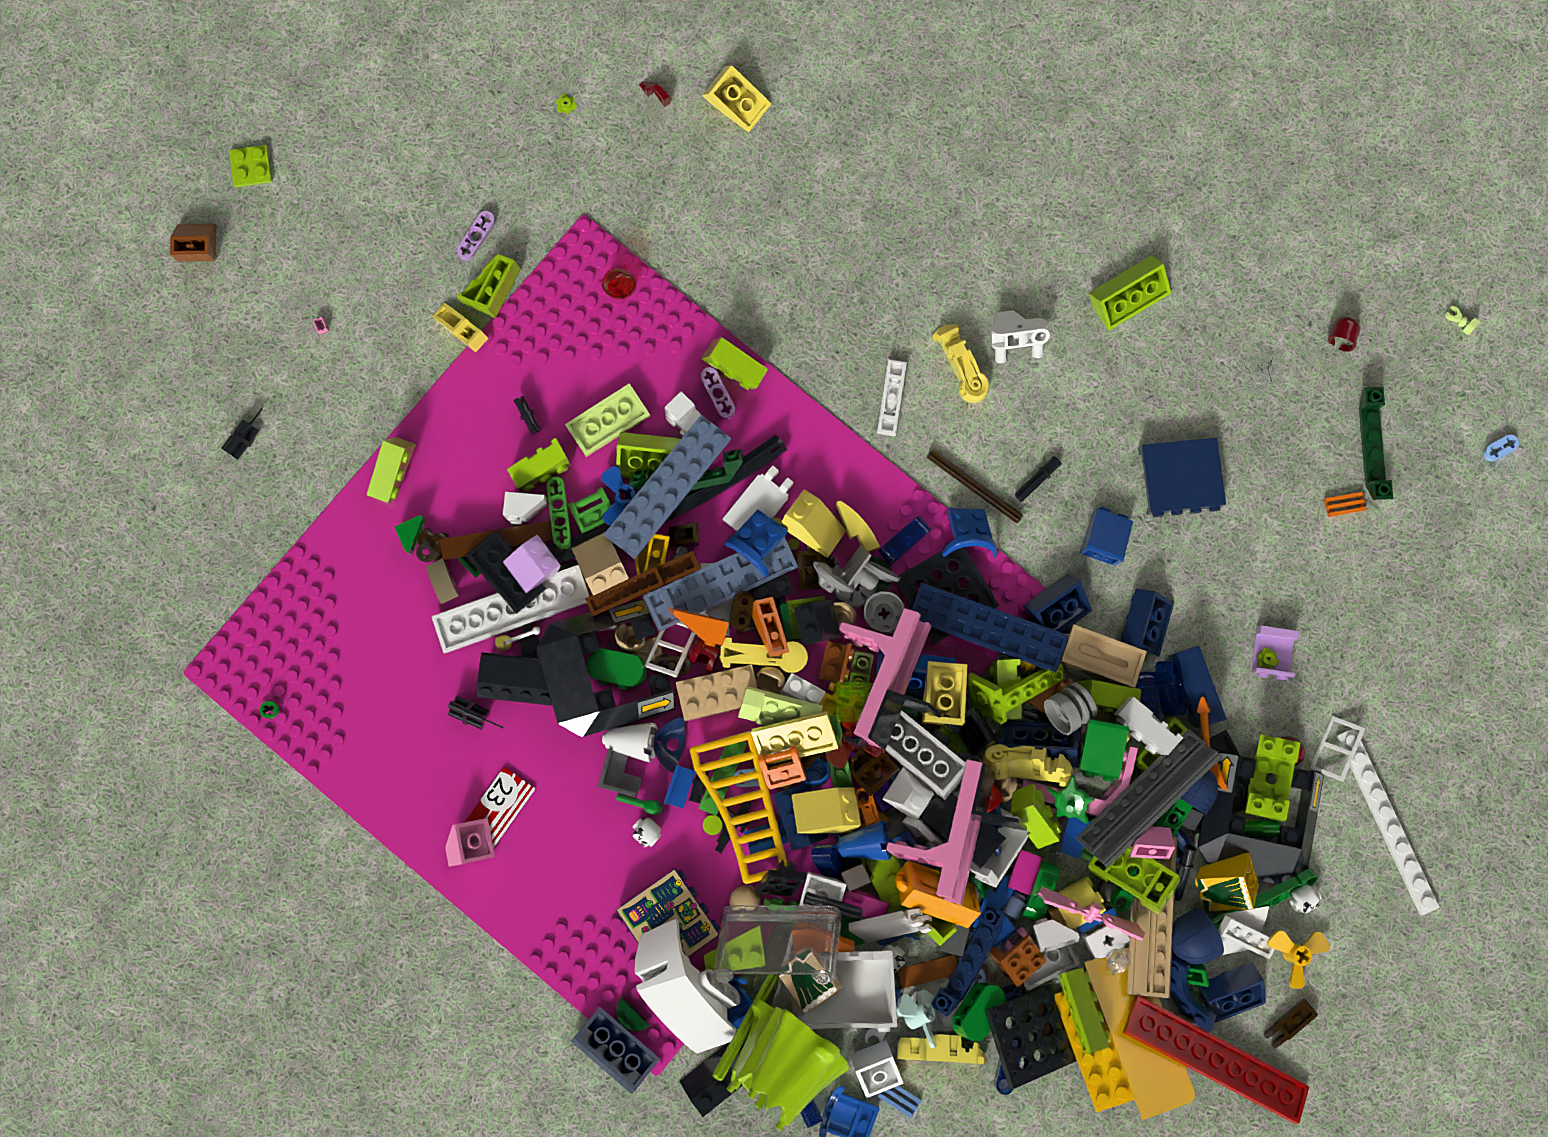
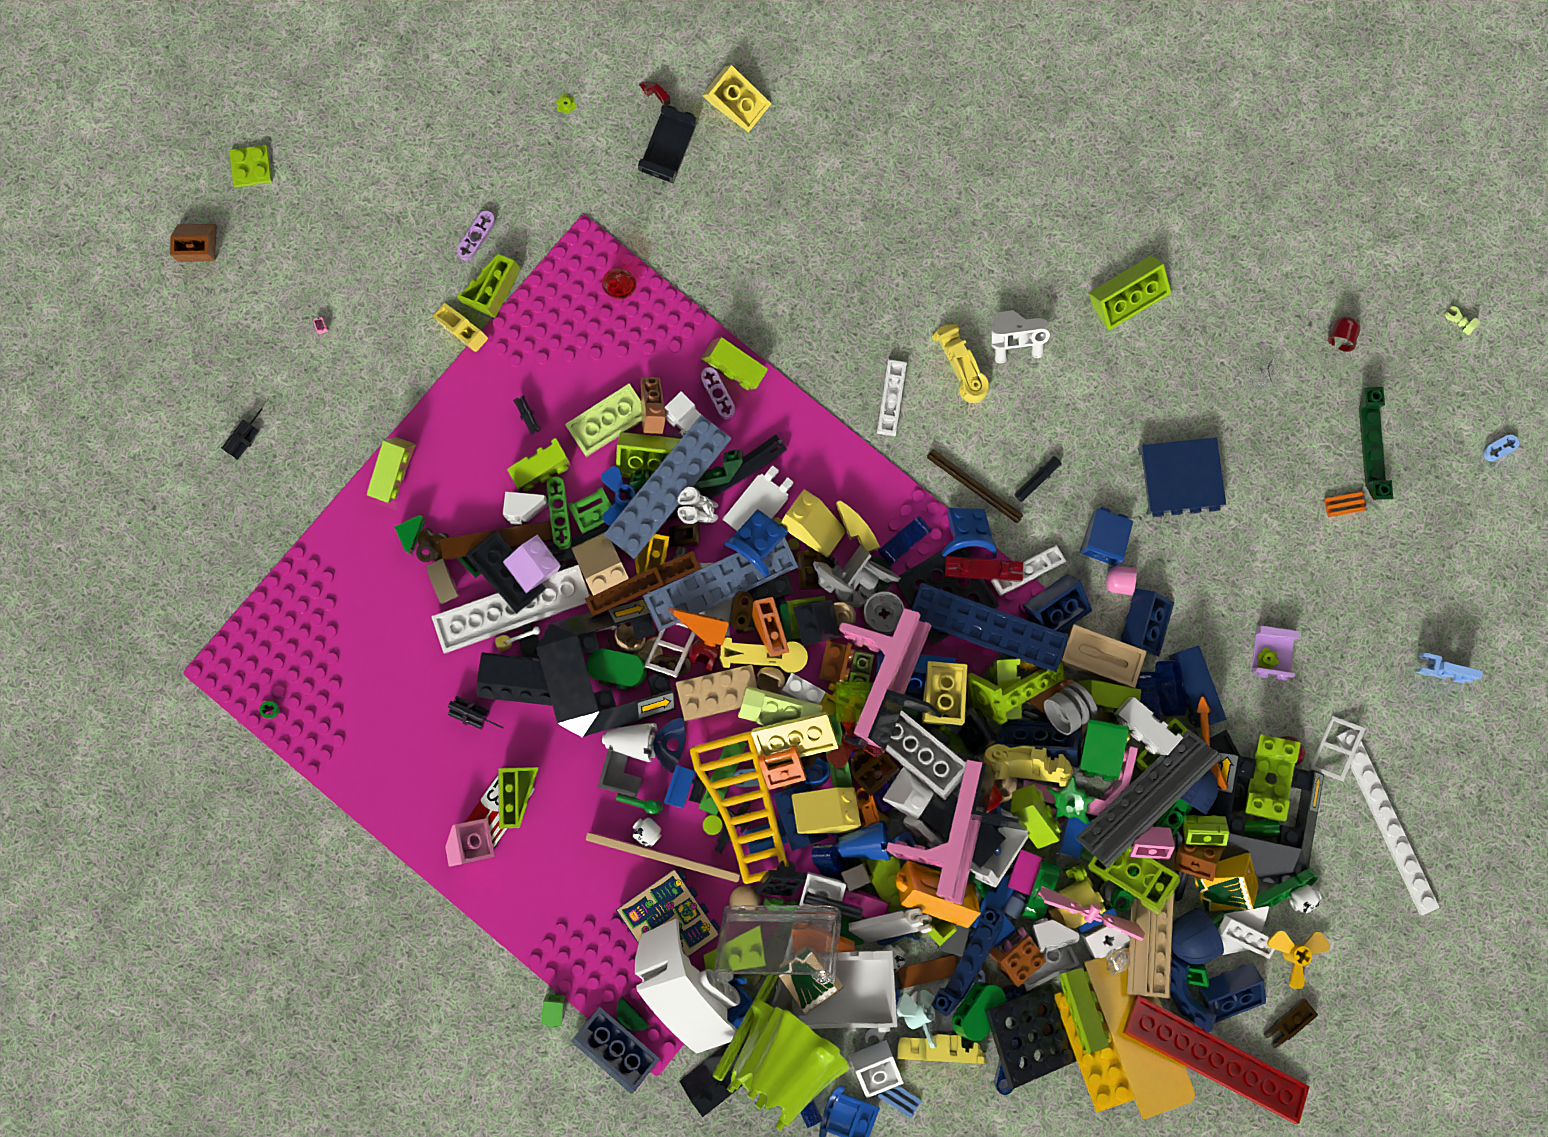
none -> lime wedge [498,767,539,829]
none -> bright green brick [541,994,566,1028]
none -> tan tile [586,832,740,882]
none -> black panel [638,105,697,184]
none -> nougat slope [641,377,666,434]
none -> white piece [677,487,718,524]
none -> dark red hinge [945,556,1023,582]
none -> white plate [991,545,1066,596]
none -> lime plate [1063,862,1087,881]
none -> bright pink helmet [1106,566,1137,595]
none -> dark orange bracket [1174,836,1225,882]
none -> lime brick [1183,815,1229,846]
none -> light blue plate [1415,653,1483,683]

